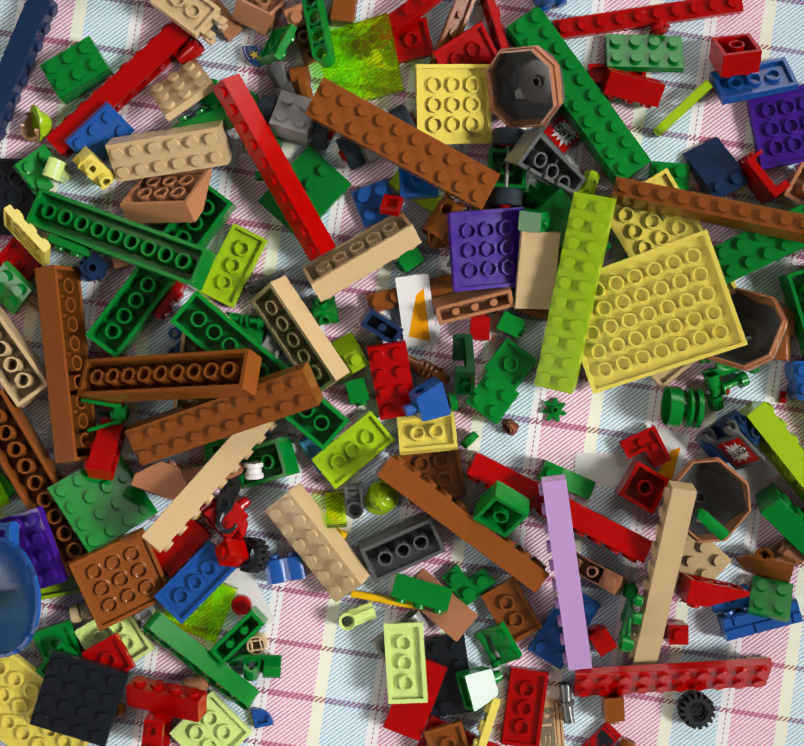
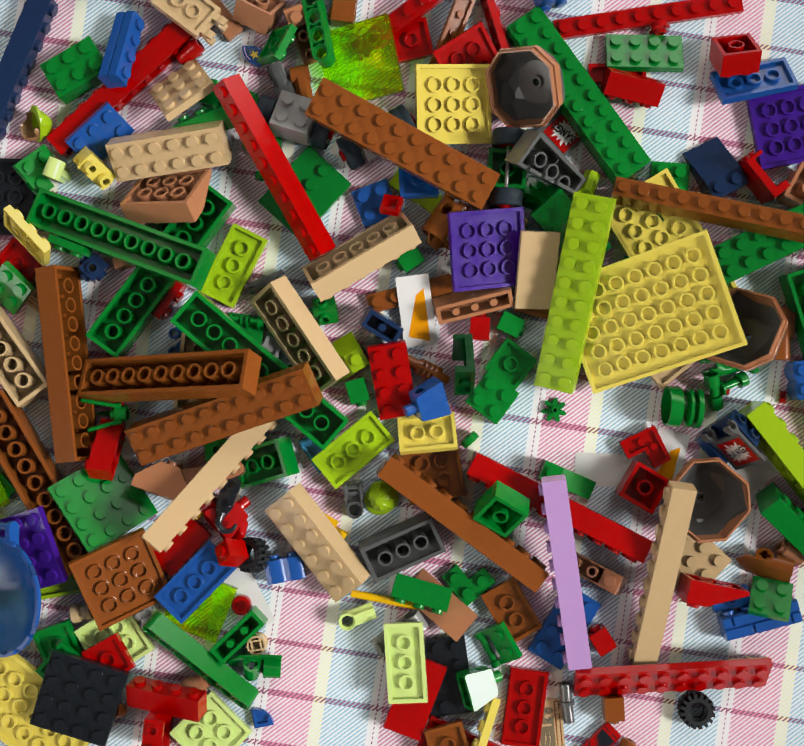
white wheel [244,461,264,480] -> none
clear neon green tile [324,492,347,528] -> none
green tile [446,392,458,411] -> none
copper piece [502,418,519,436] -> none
green brick [518,208,551,233] -> none
green plant [618,581,644,652] -> none
lime beam [652,80,713,138] -> none
red brick [663,620,689,645] -> none
green bar [695,508,730,541] -> none
none -> blue brick [98,10,145,88]

